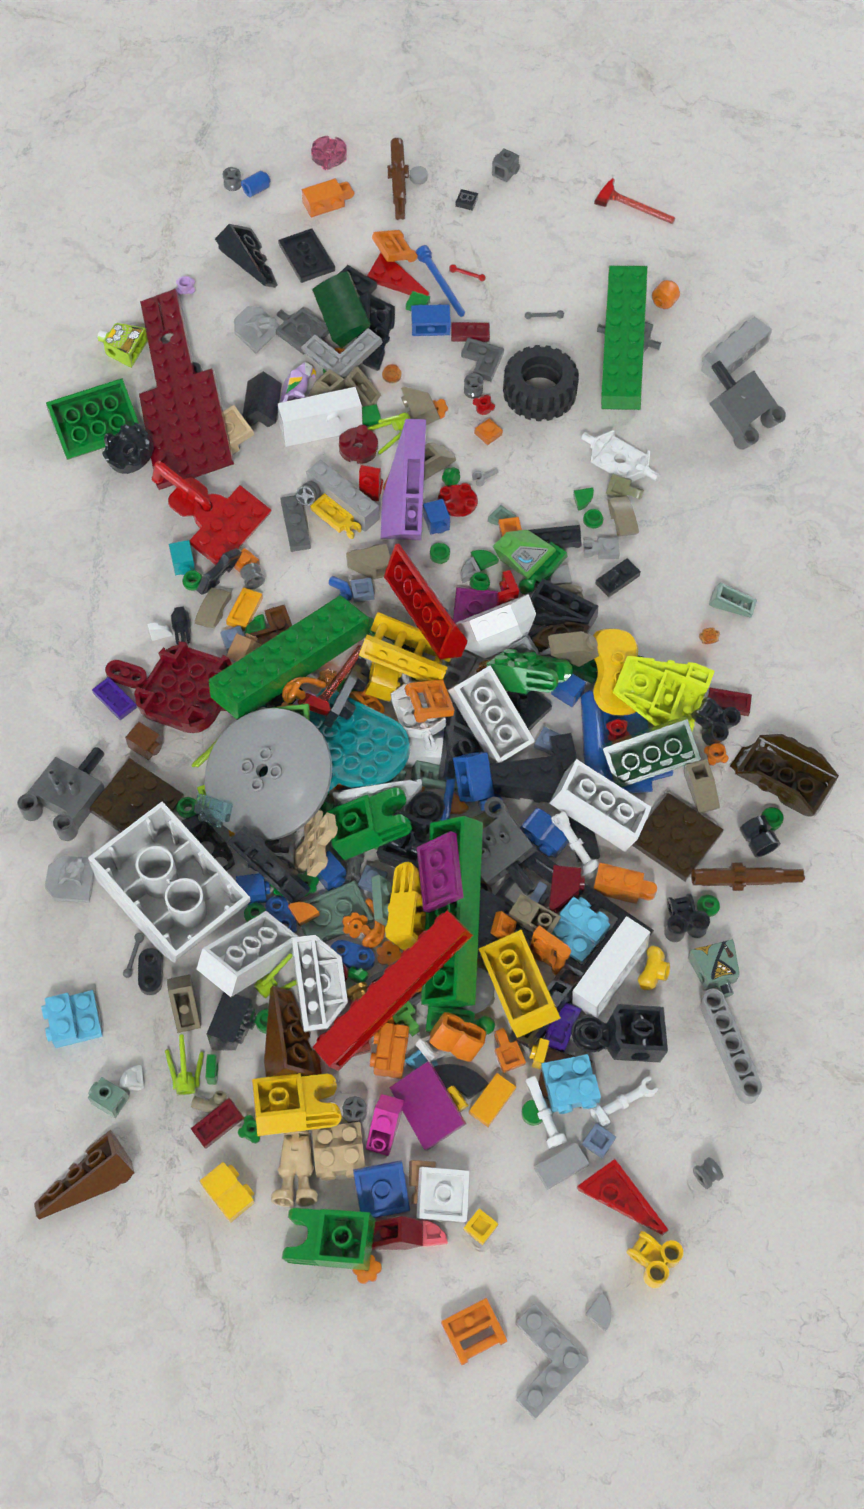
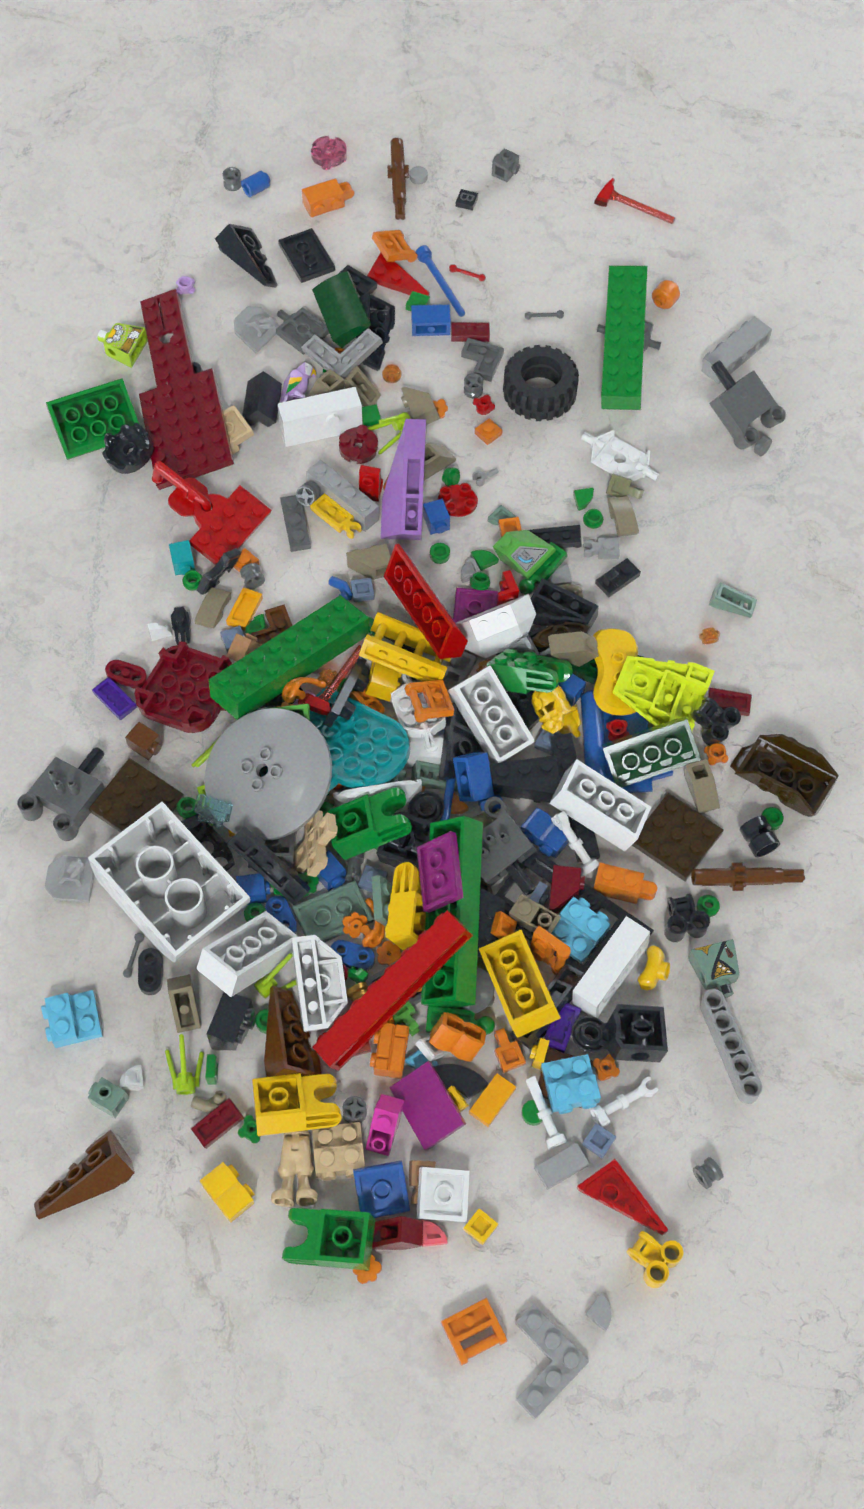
orange tile [288,902,320,926] -> none
none -> yellow helmet [532,685,581,738]
none -> orange plate [592,1054,620,1081]
none -> dark grey tile [754,436,772,456]

